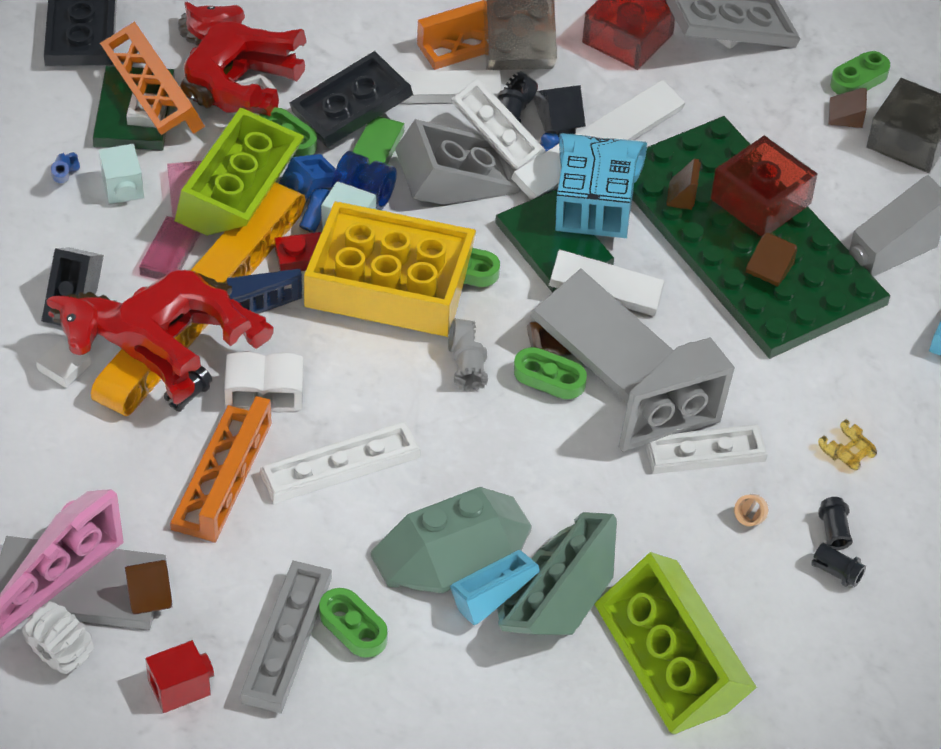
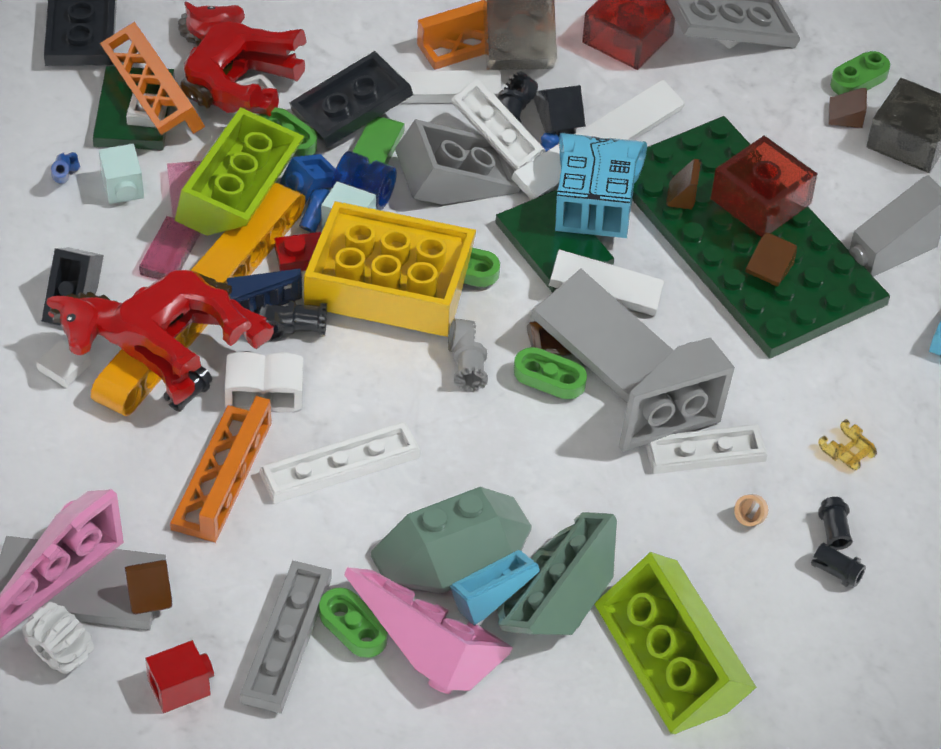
none -> black connector [254,301,327,341]
none -> bright pink wedge [344,567,513,694]

